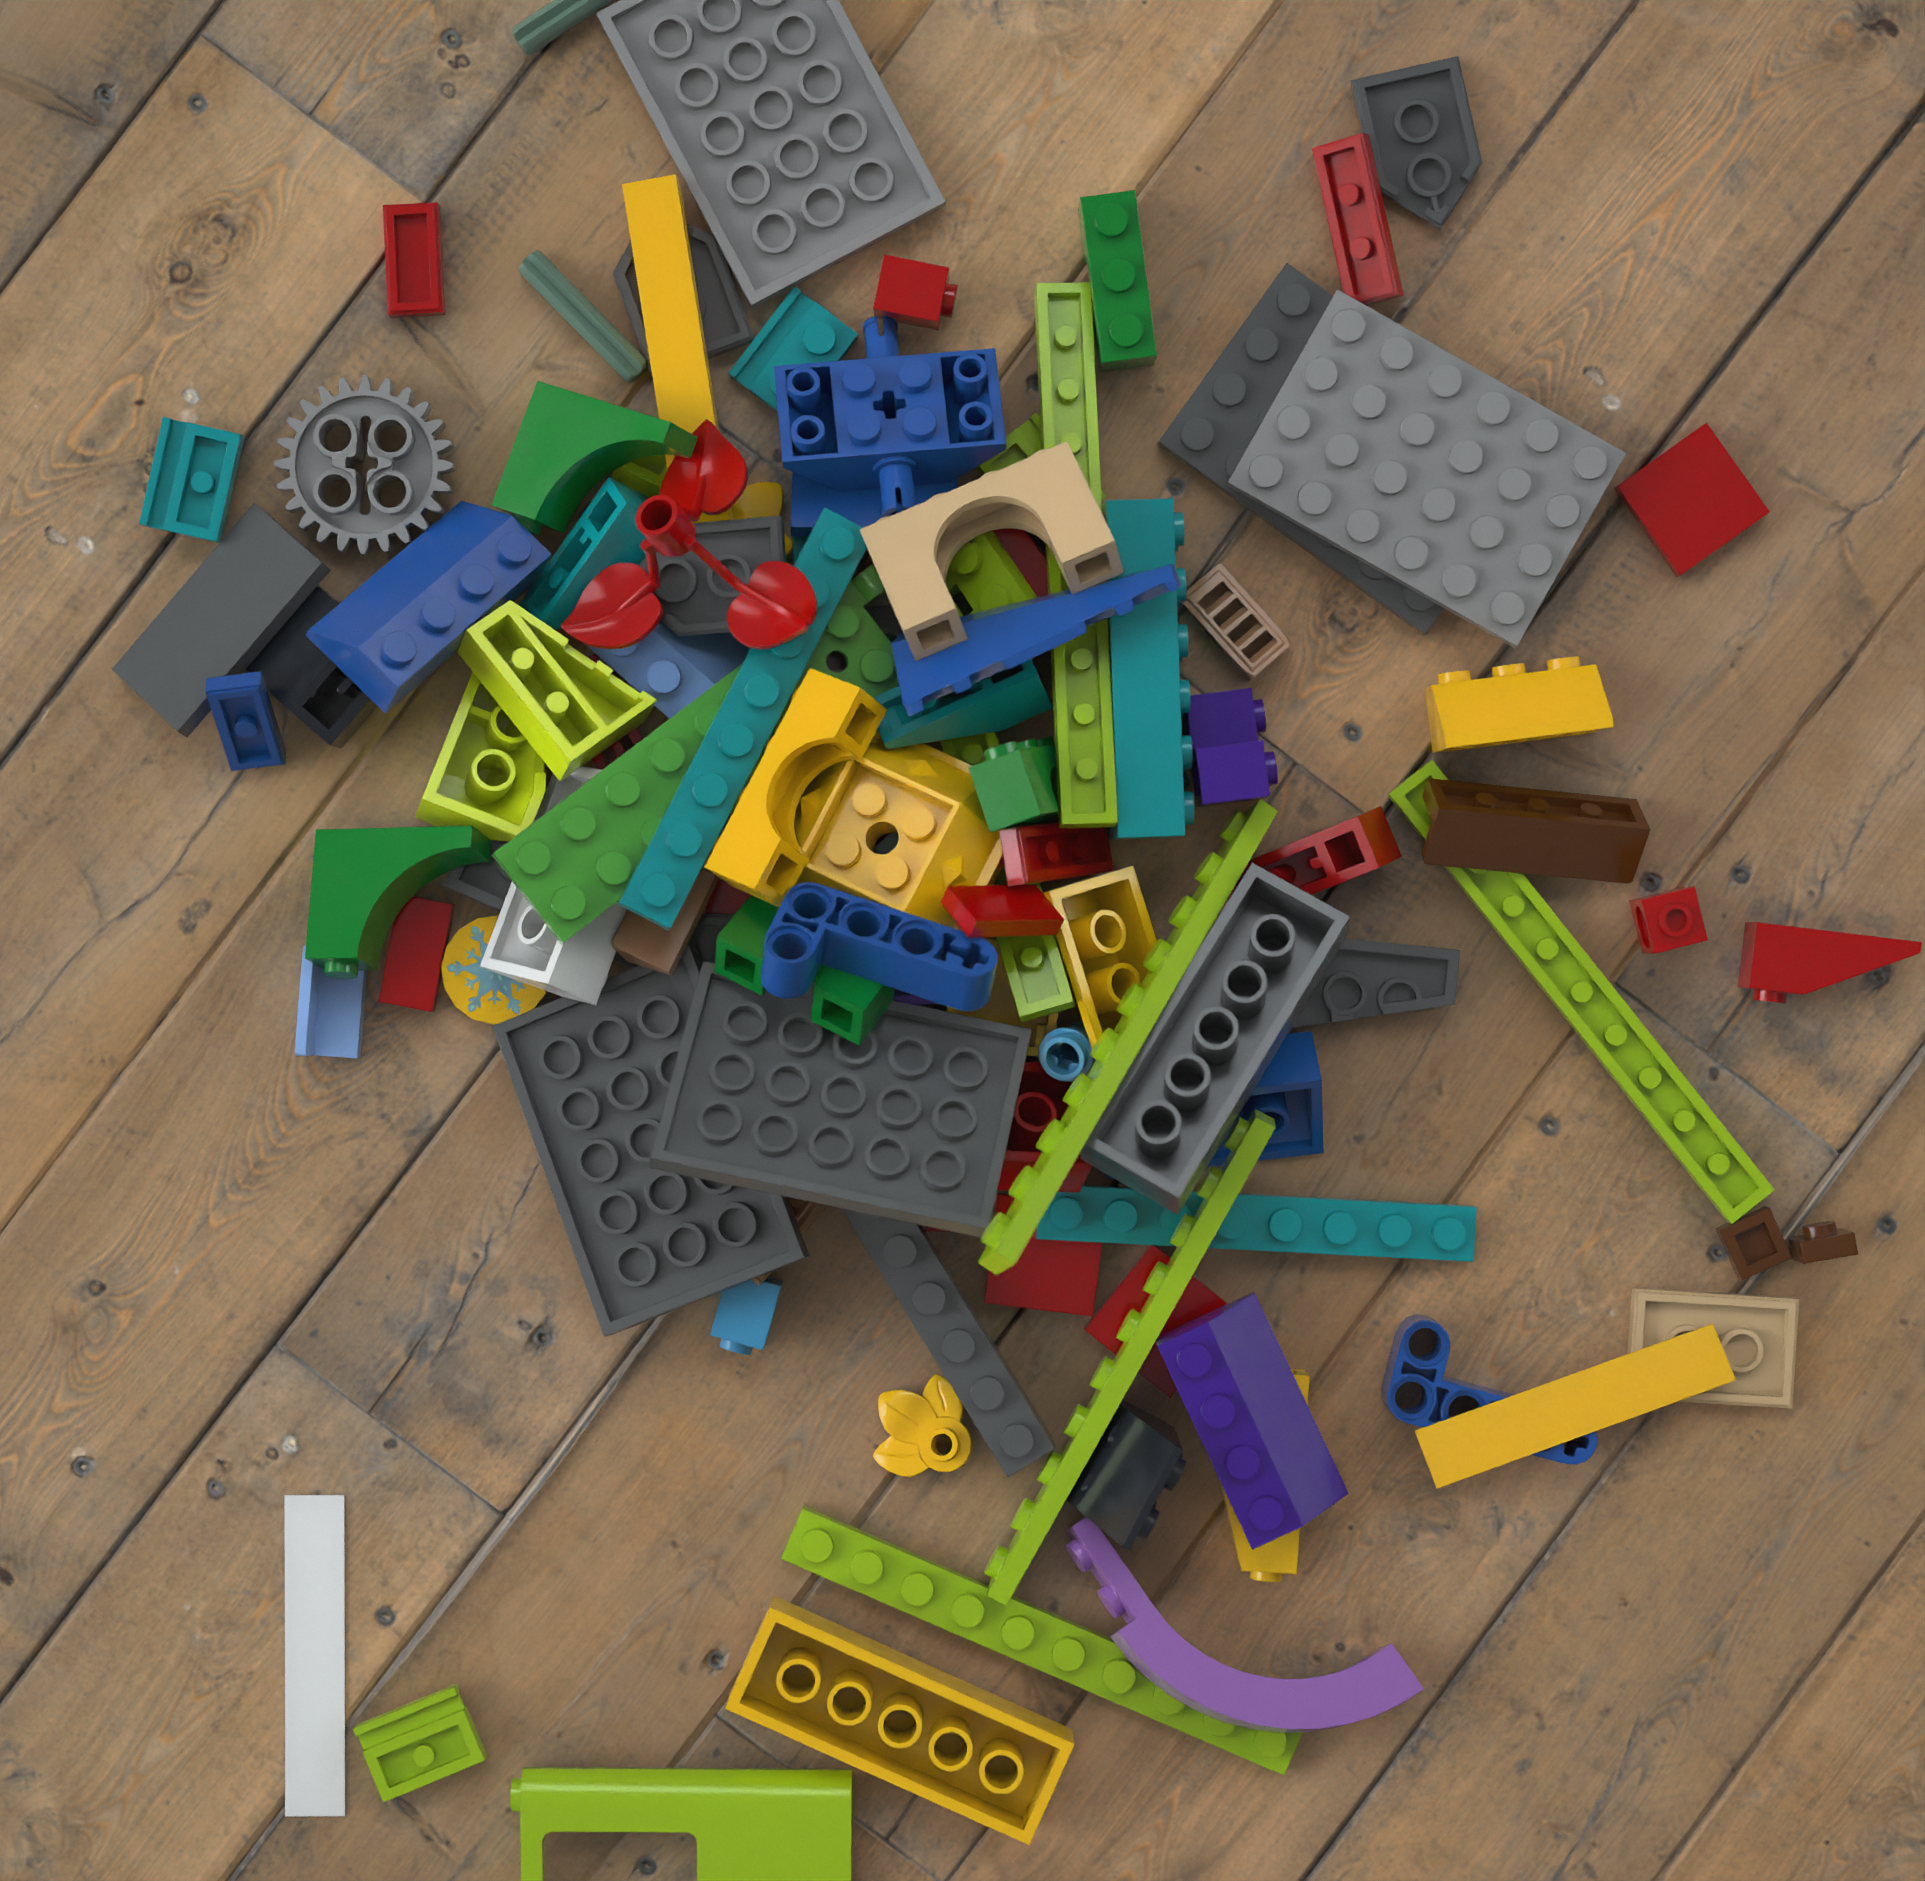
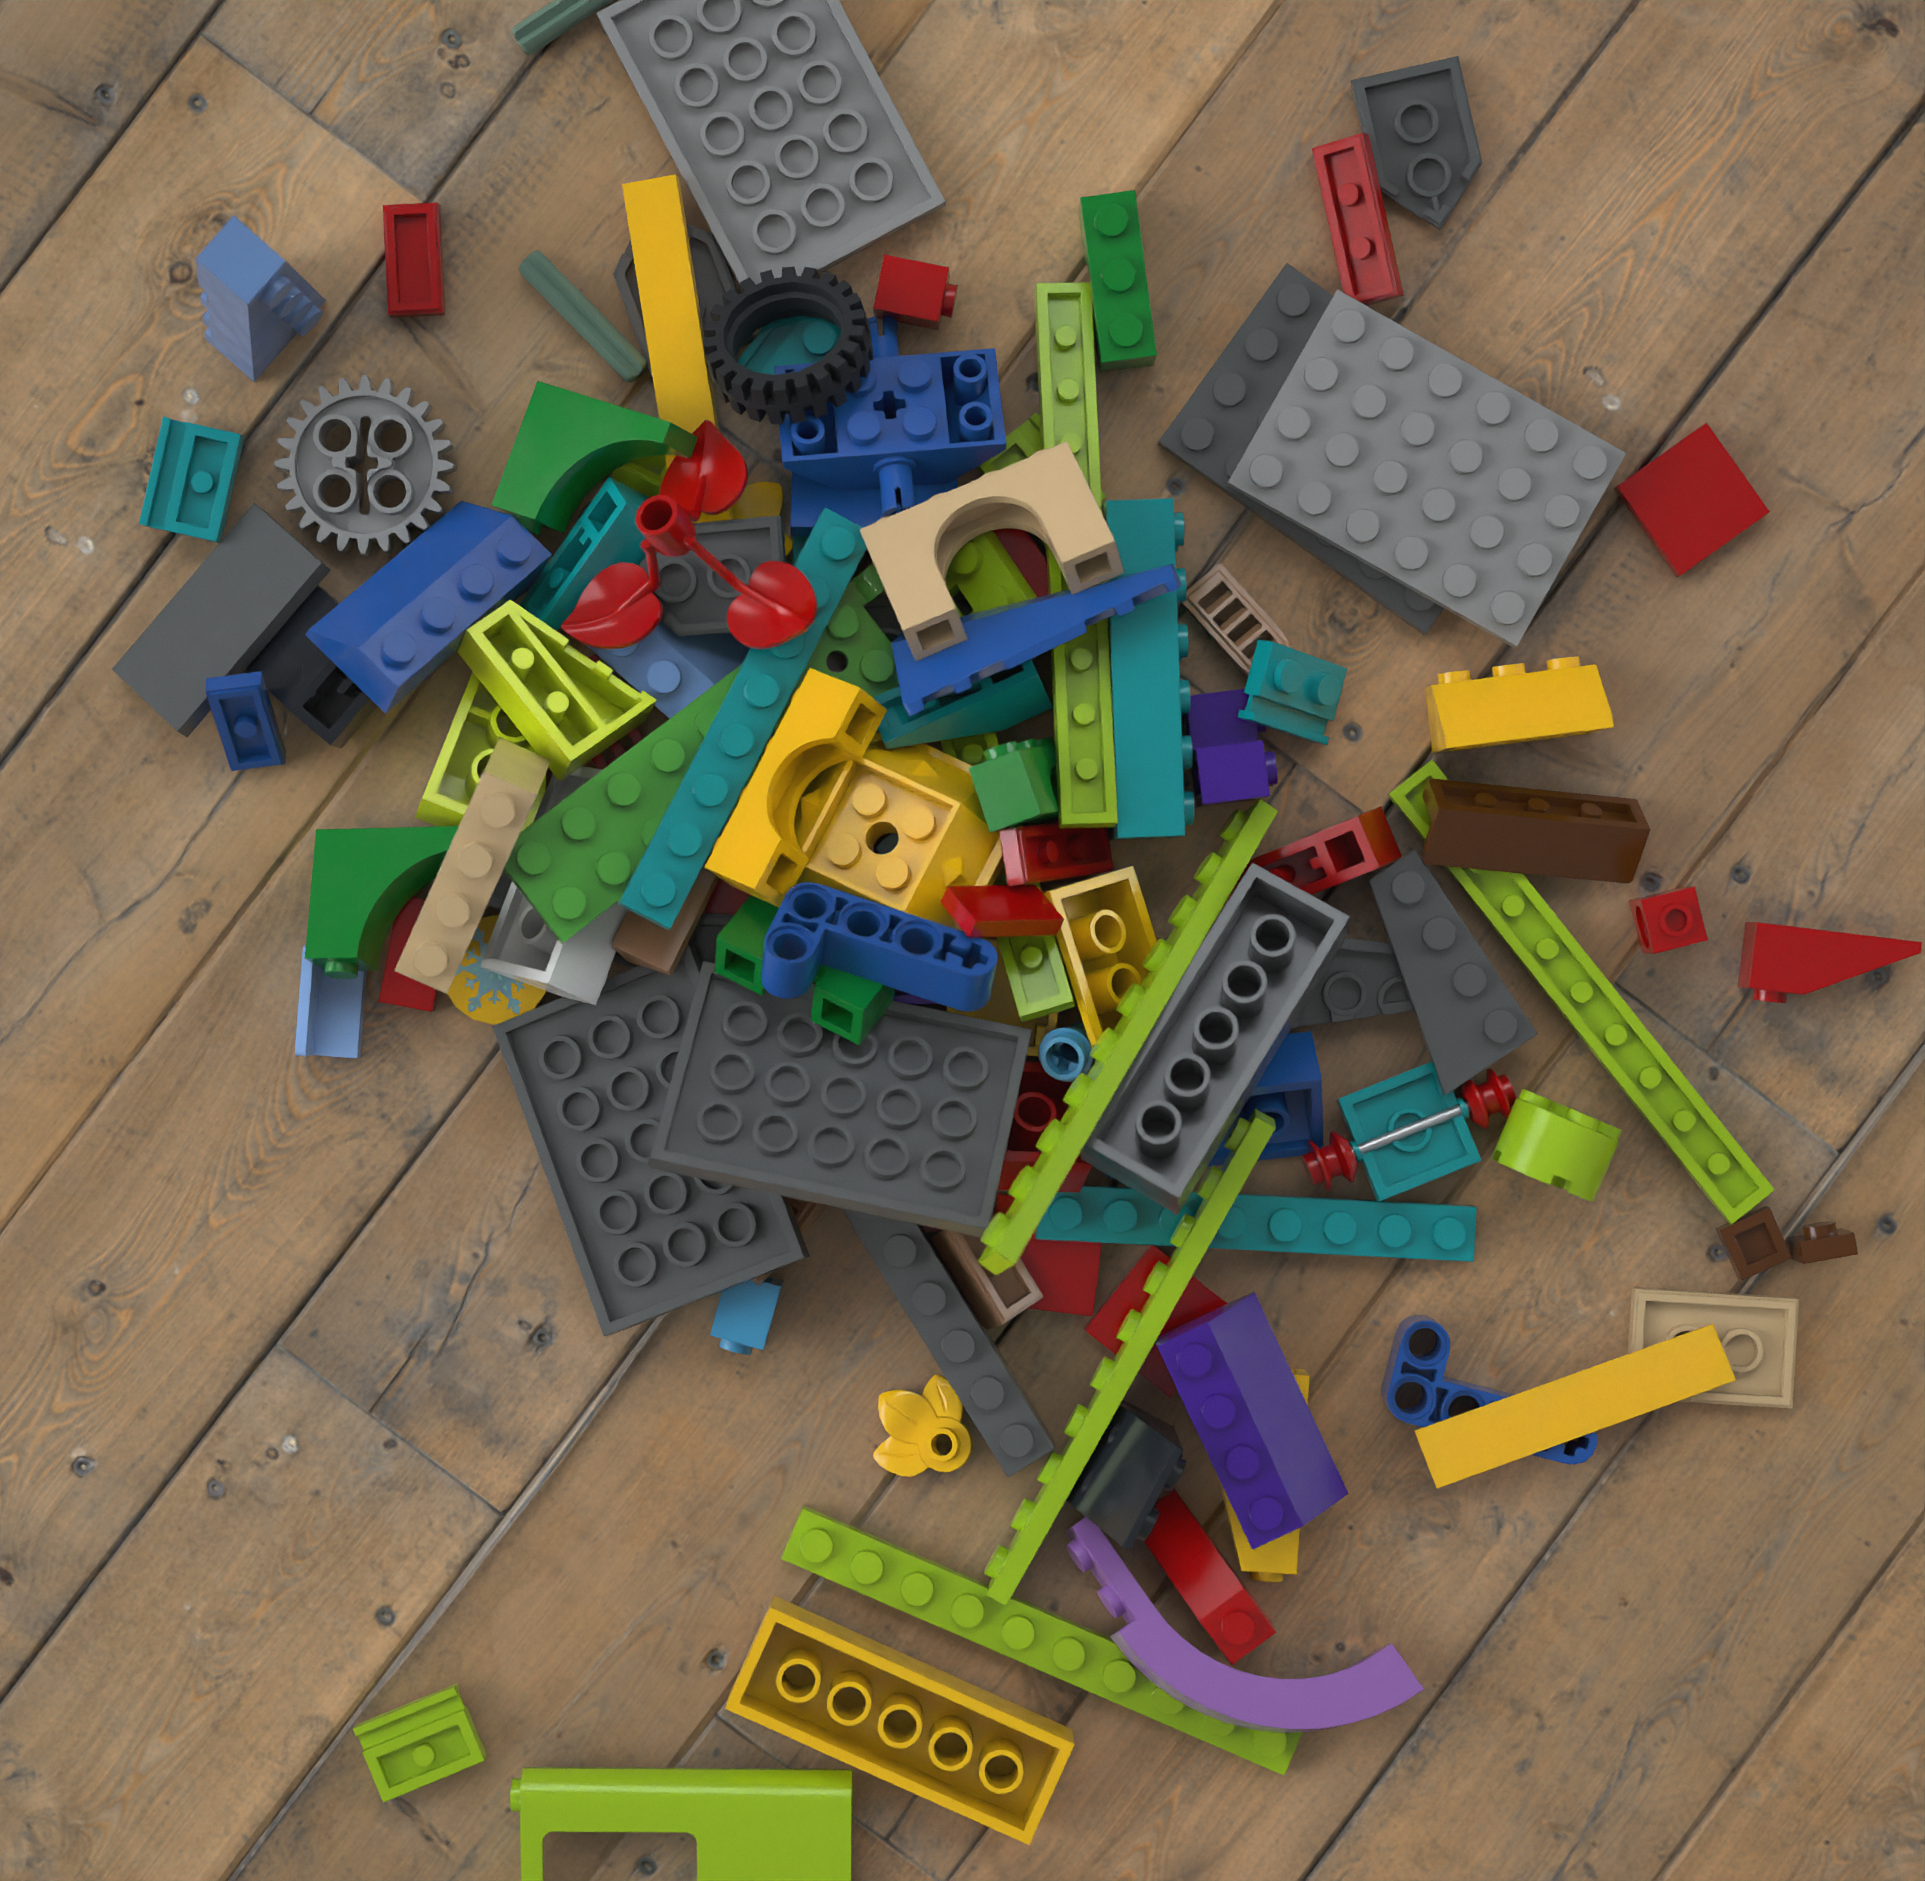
white sticker [284,1495,345,1816] -> none
none -> medium blue wedge [195,215,326,382]
none -> tan arch [394,737,551,994]
none -> black tyre [703,267,873,424]
none -> medium nougat slope [931,1213,1044,1330]
none -> red slope [1144,1489,1276,1665]
none -> teal plate [1237,640,1347,745]
none -> teal plate [1301,1061,1516,1202]
none -> dark grey wing [1367,850,1537,1095]
none -> lime brick [1491,1088,1622,1202]

